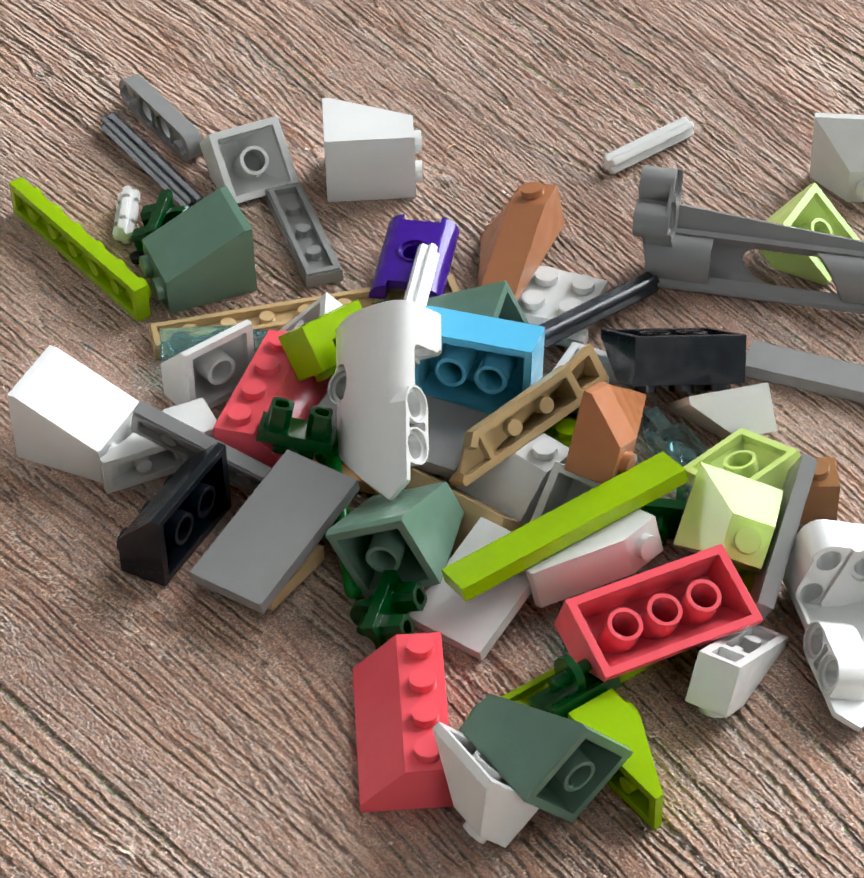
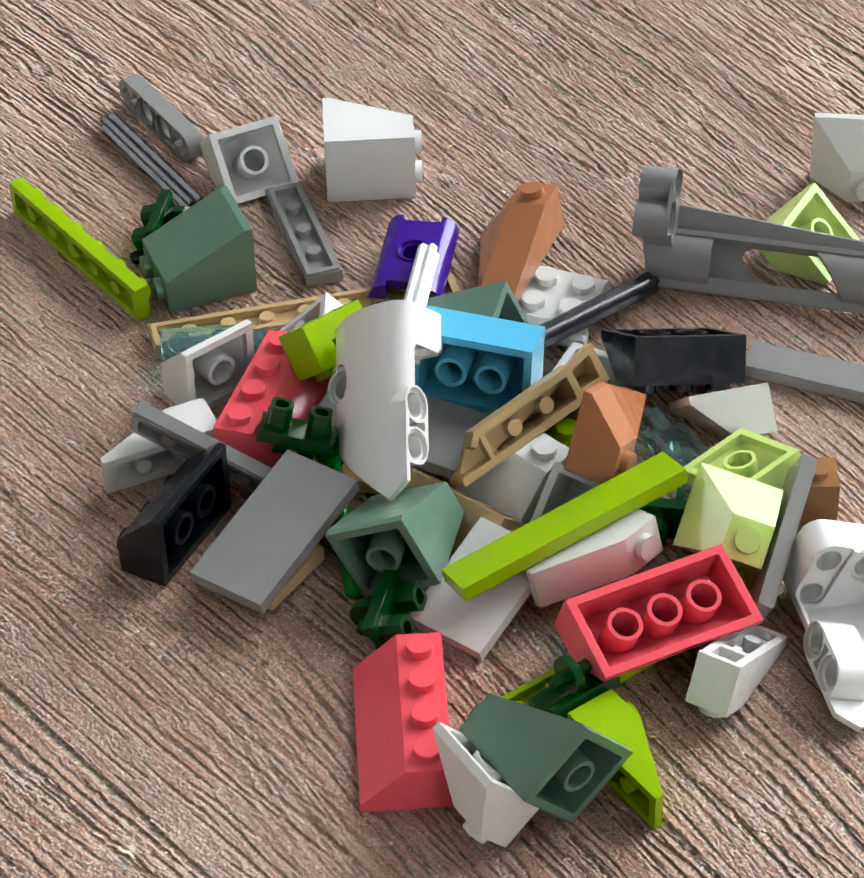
white slope [7,345,139,483] -> none
white axle [112,186,141,244] -> none
white axle [603,117,694,174] -> none

